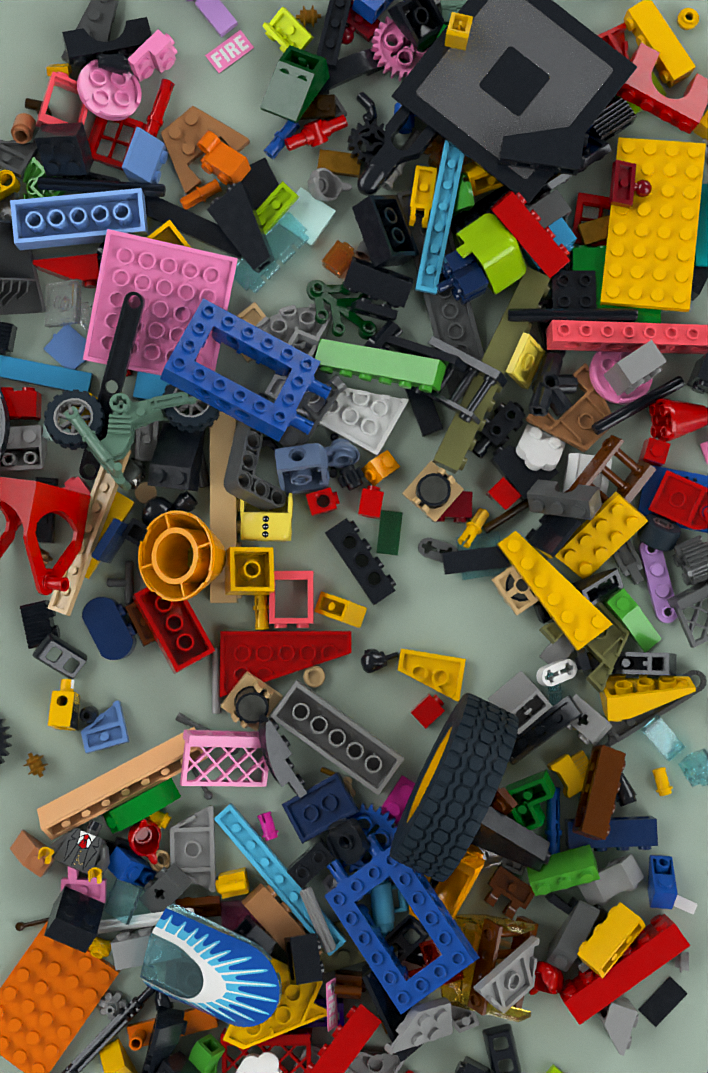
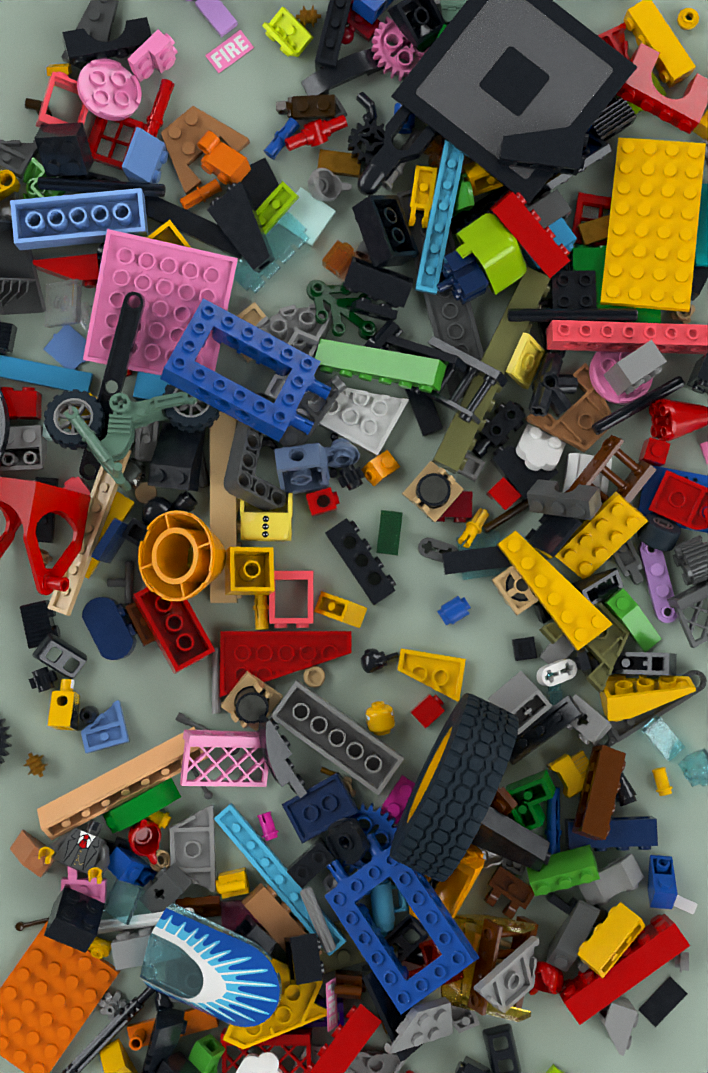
nougat brick [11,113,36,144] -> none
black cone [98,53,129,76] -> none
slope [260,45,330,123] -> none
red brick [358,485,384,519] -> none
yellow slope [444,12,473,51] -> none
dark red plate [609,160,652,208] -> none
none -> black gear [28,666,58,693]
none -> yellow head [365,701,395,735]
none -> blue brick [437,596,471,626]
none -> light grey tile [457,452,485,482]
none -> black tile [511,636,537,661]
none -> tan plate [670,304,695,324]

